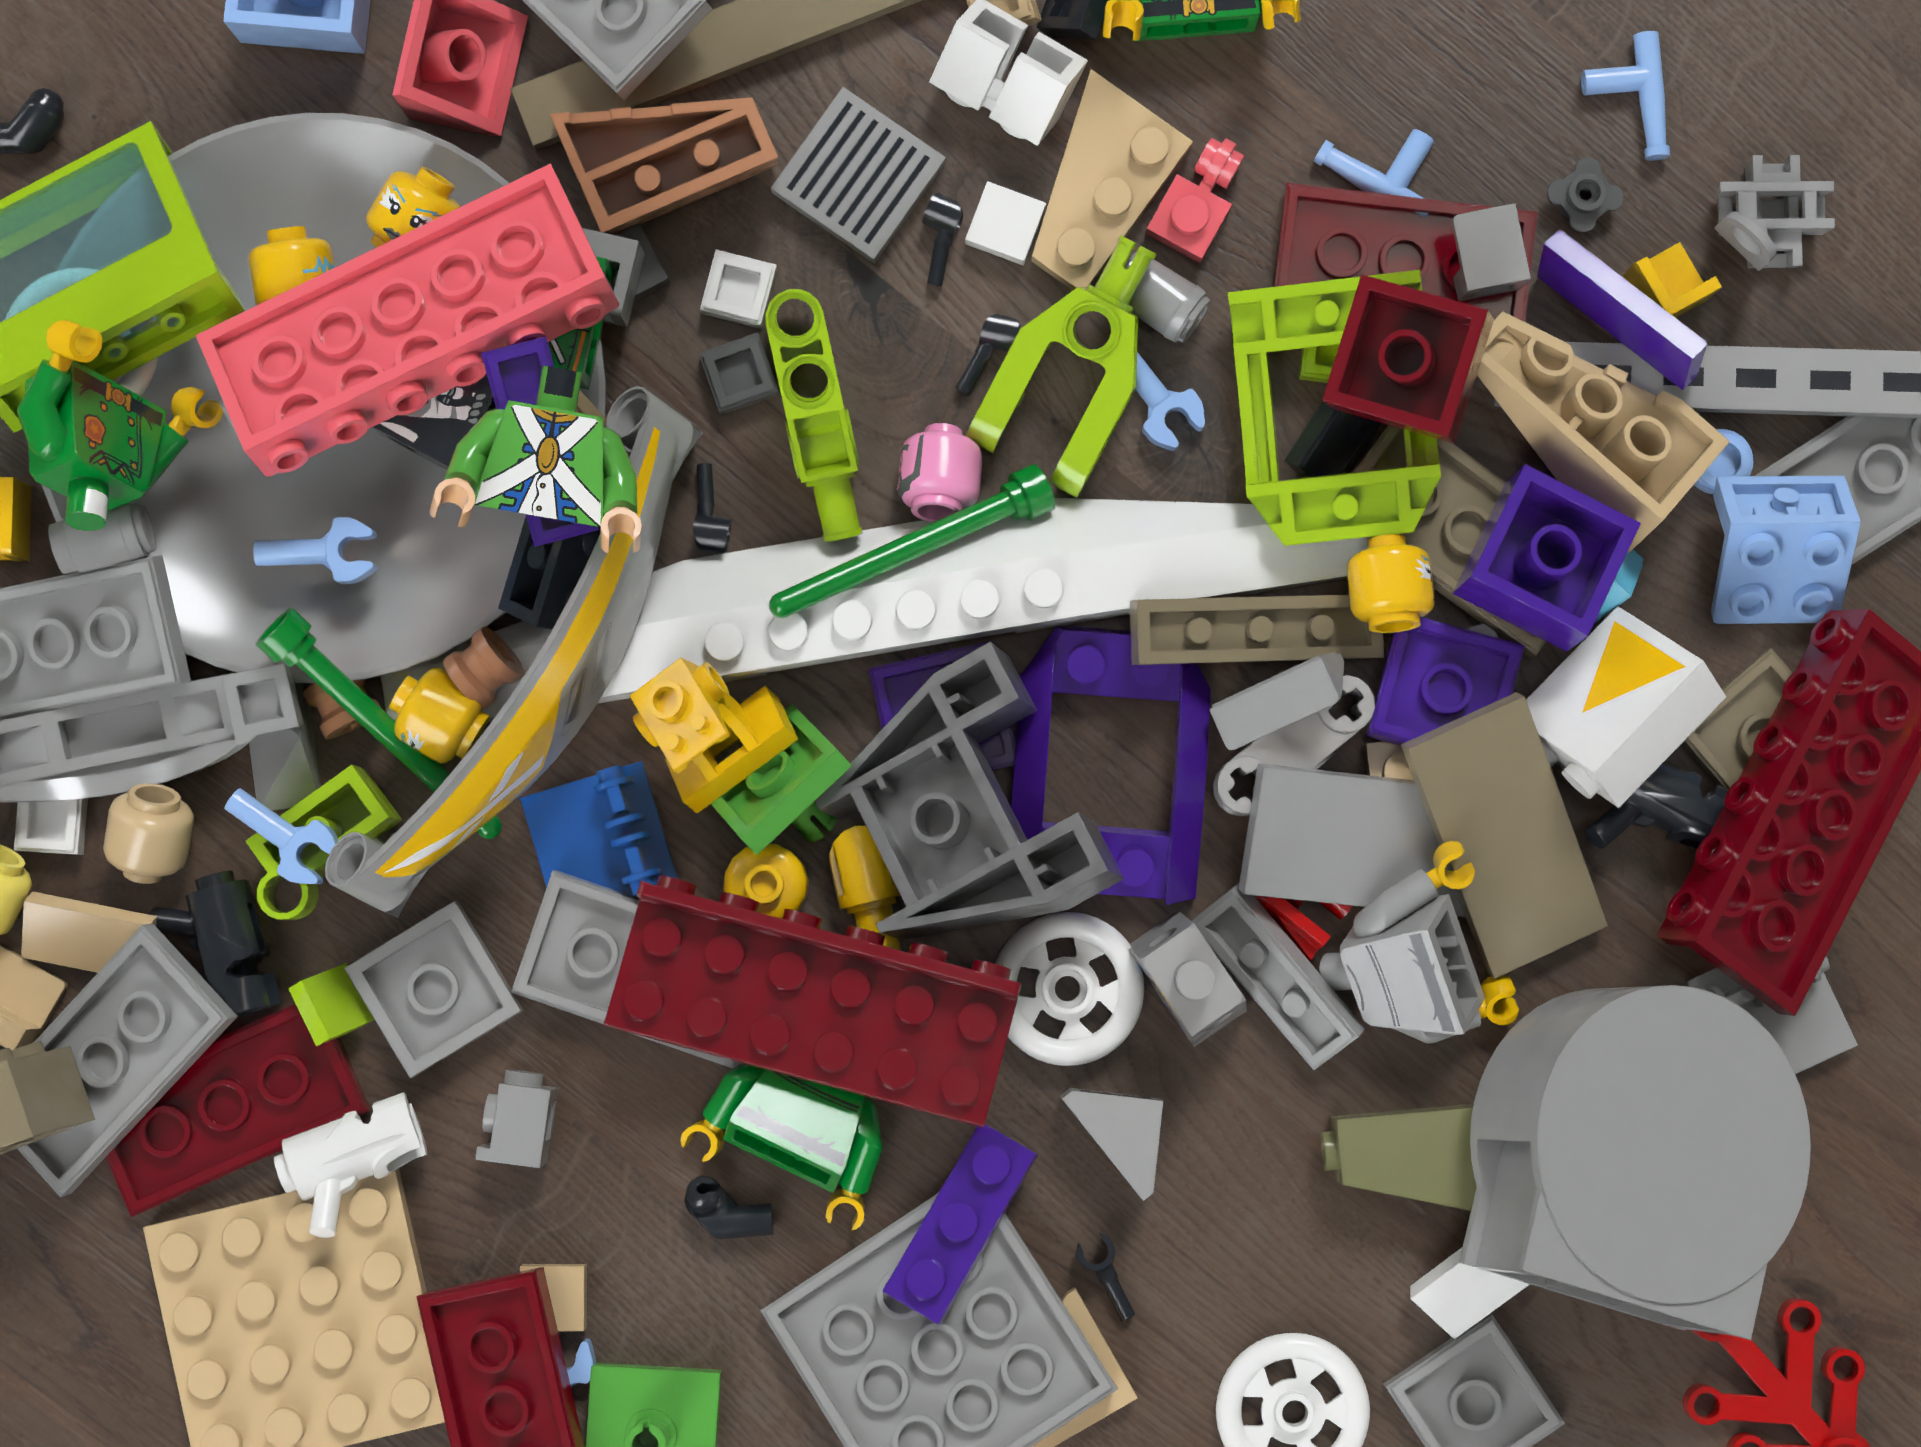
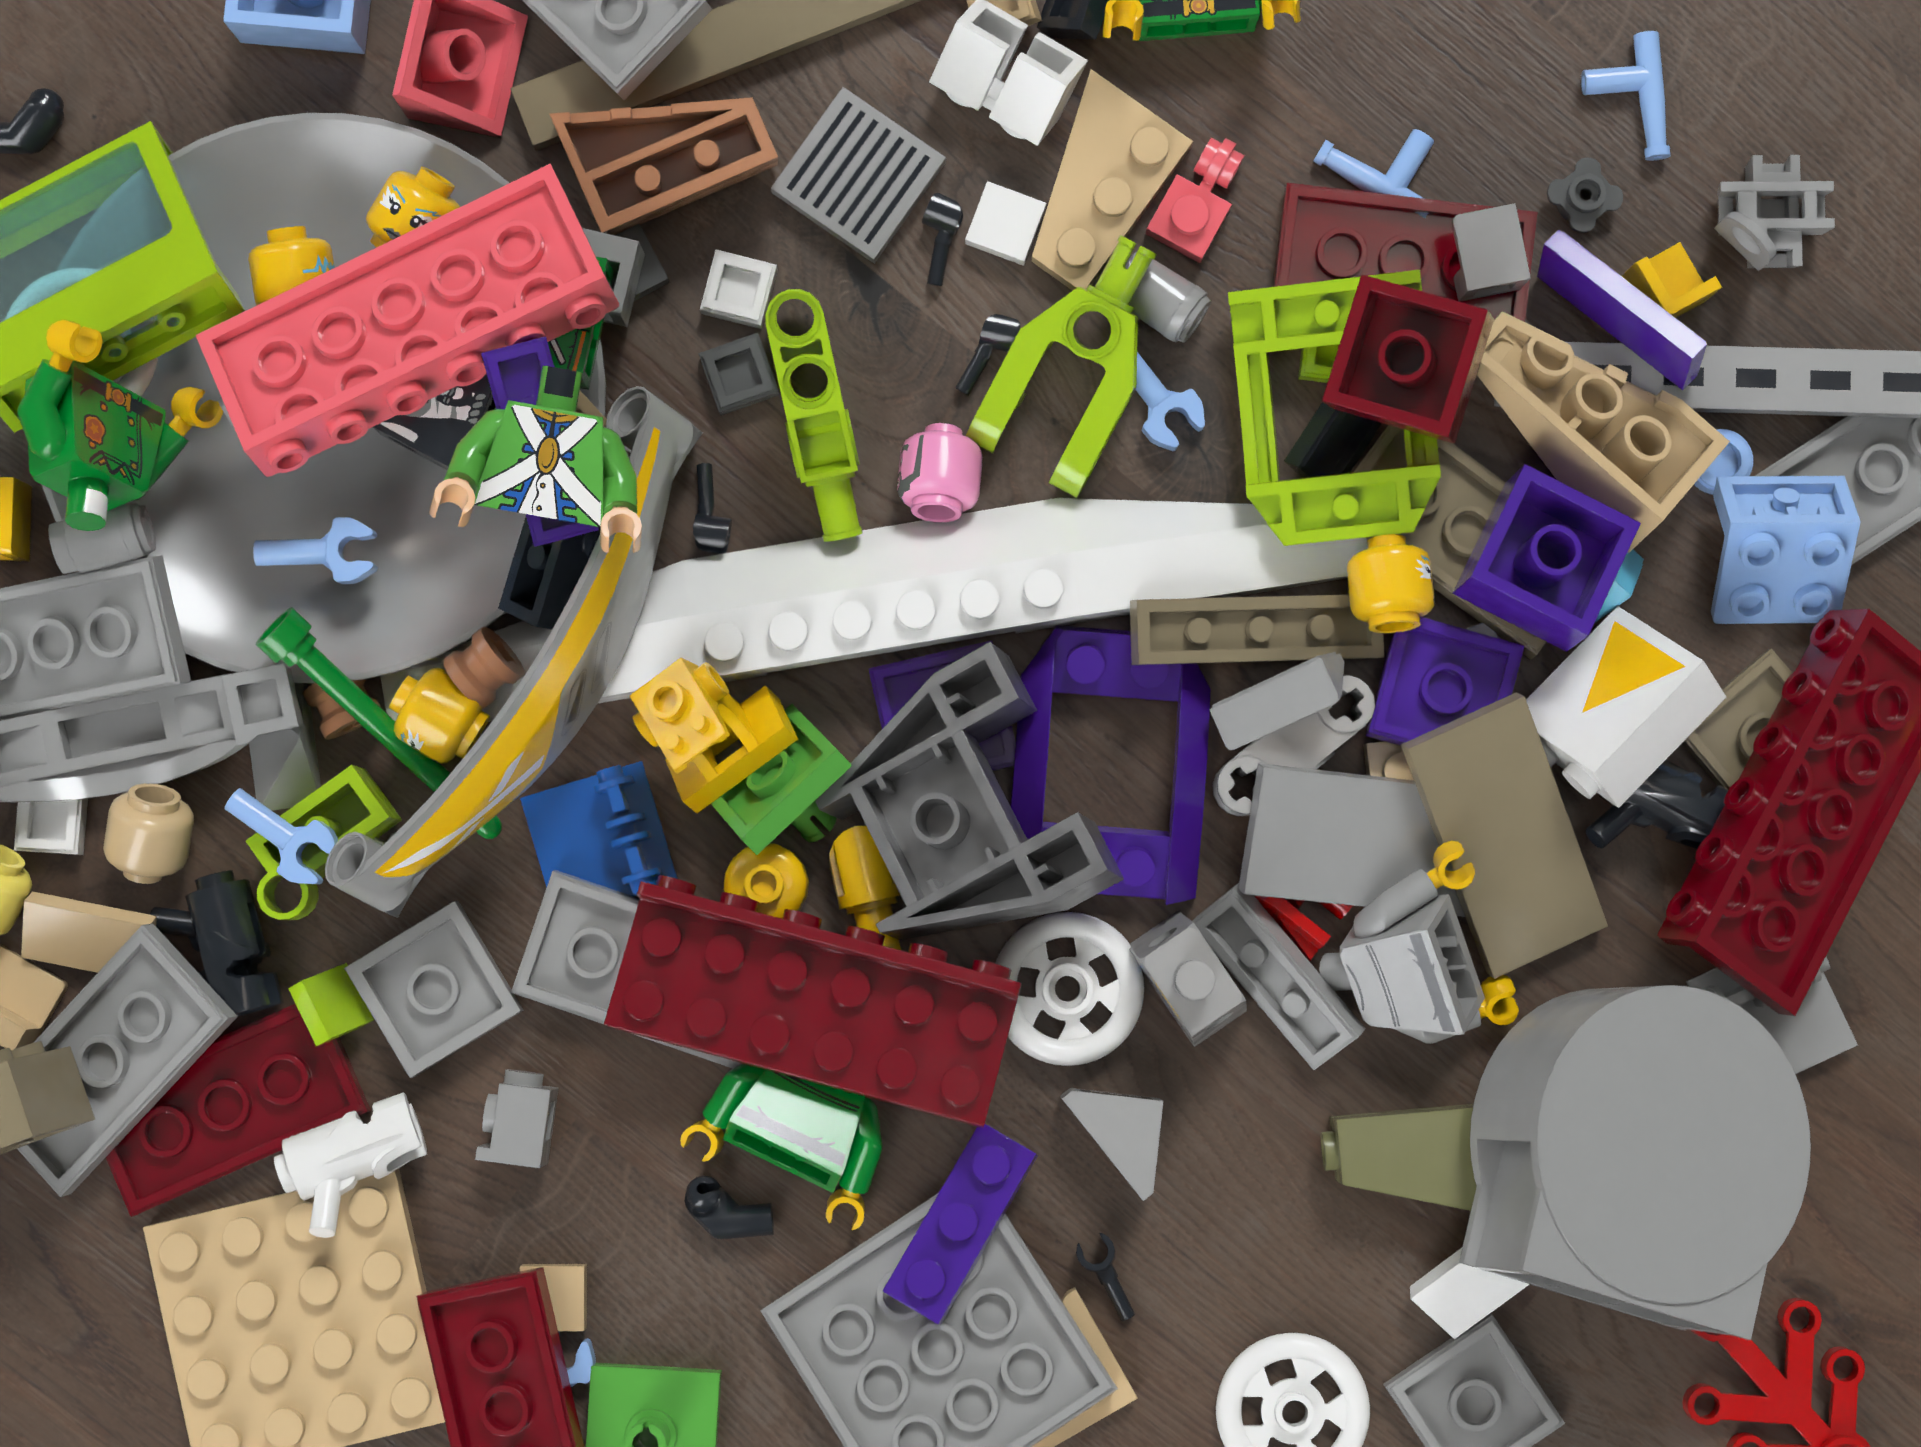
green piece [769,464,1055,618] -> none

